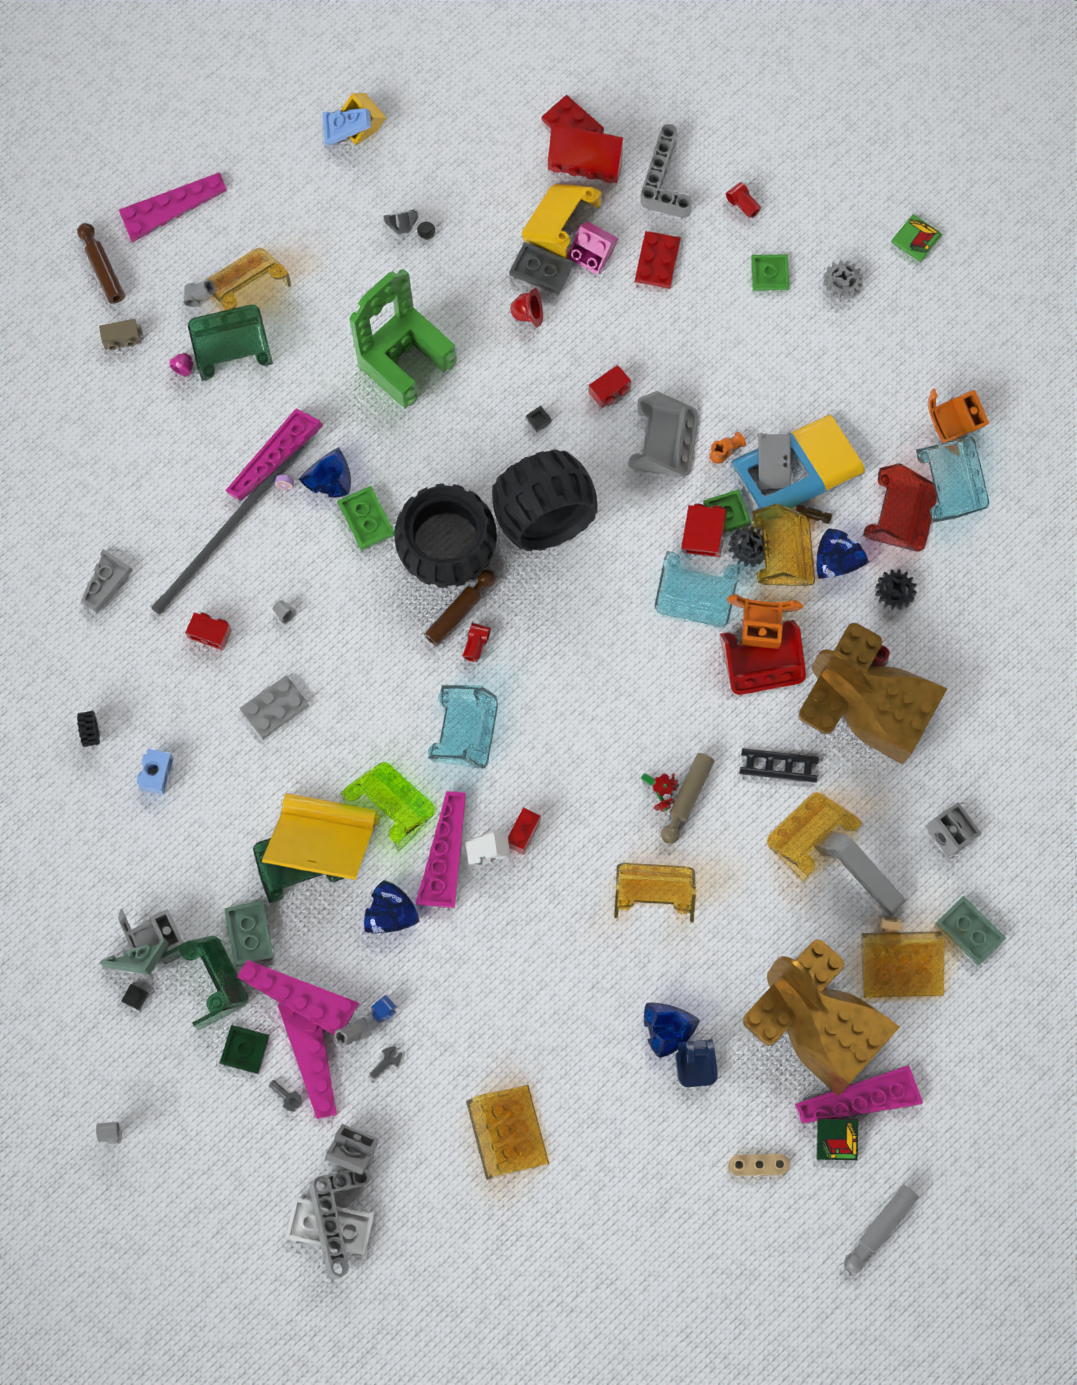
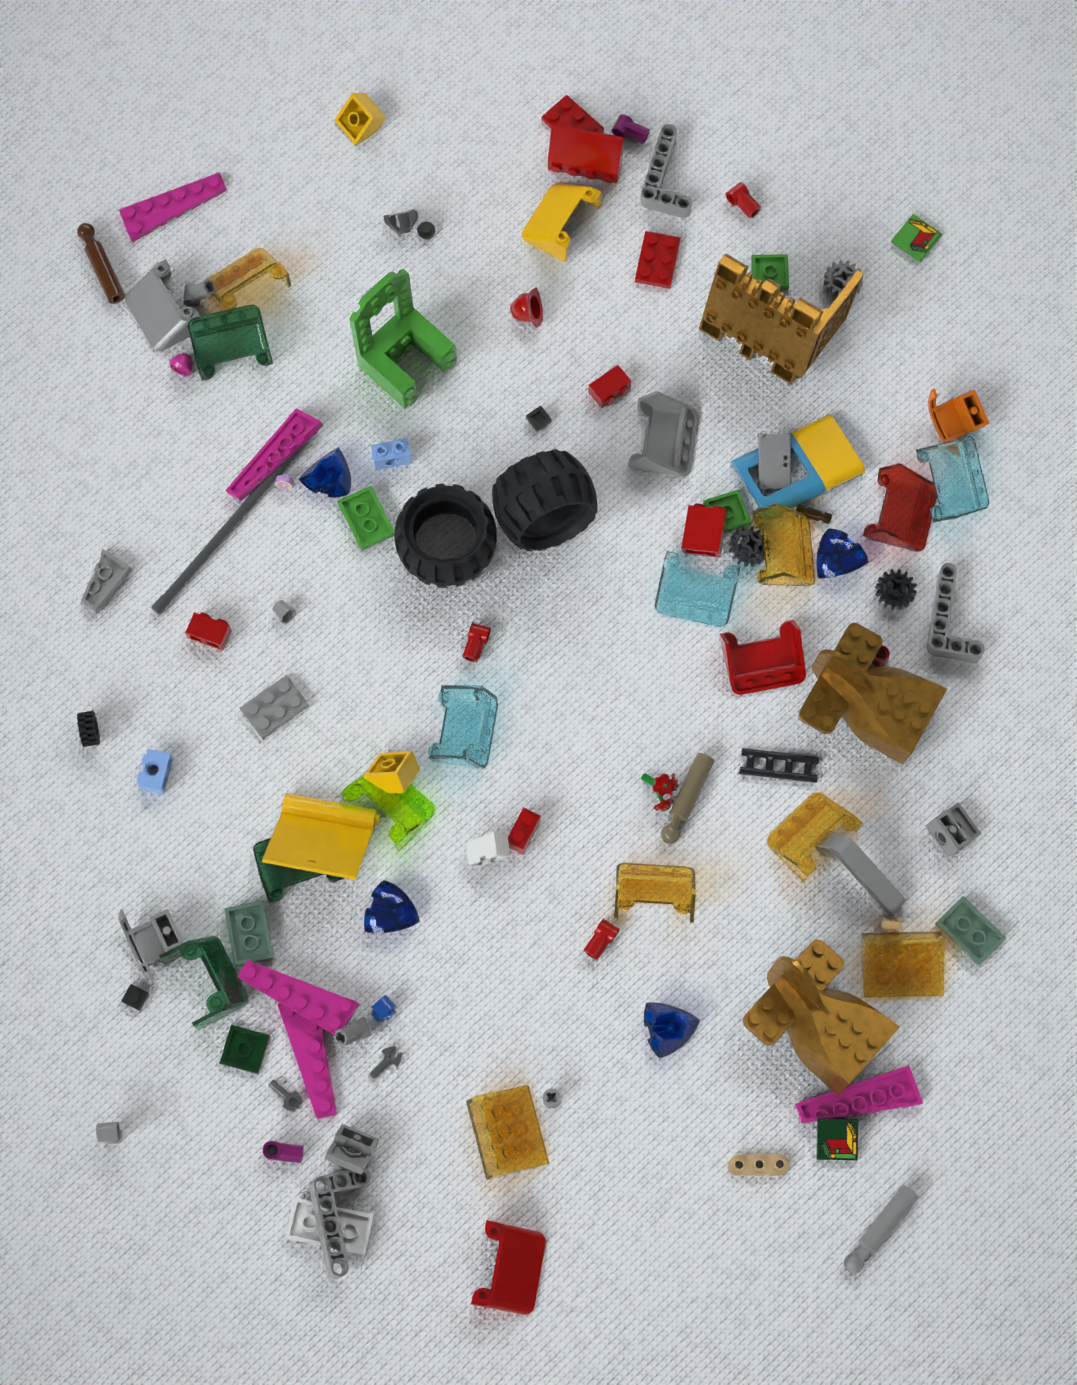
dark tan brick [99,319,143,350] -> none
sand green wing [100,939,169,975] -> none
light blue wing [323,108,371,146] -> none
dark pink wing [416,791,466,909] -> none
reddish brown piece [424,570,496,647] -> none
dark grey plate [509,242,574,295] -> none
dark pink slope [567,222,619,275] -> none
dark blue piece [675,1039,718,1088] -> none
orange connector [710,432,746,464] -> none
orange piece [727,594,803,649] -> none
none -> light grey windscreen [125,259,204,351]
none -> magenta piece [263,1141,304,1163]
none -> yellow slope [364,751,420,794]
none -> light blue brick [371,438,412,470]
none -> red windscreen [471,1220,546,1315]
none -> light grey bush [543,1088,561,1109]
none -> red piece [583,918,620,960]
none -> magenta piece [611,114,650,144]
none -> pearl gold bracket [699,253,864,385]
none -> light grey beam [927,563,985,662]

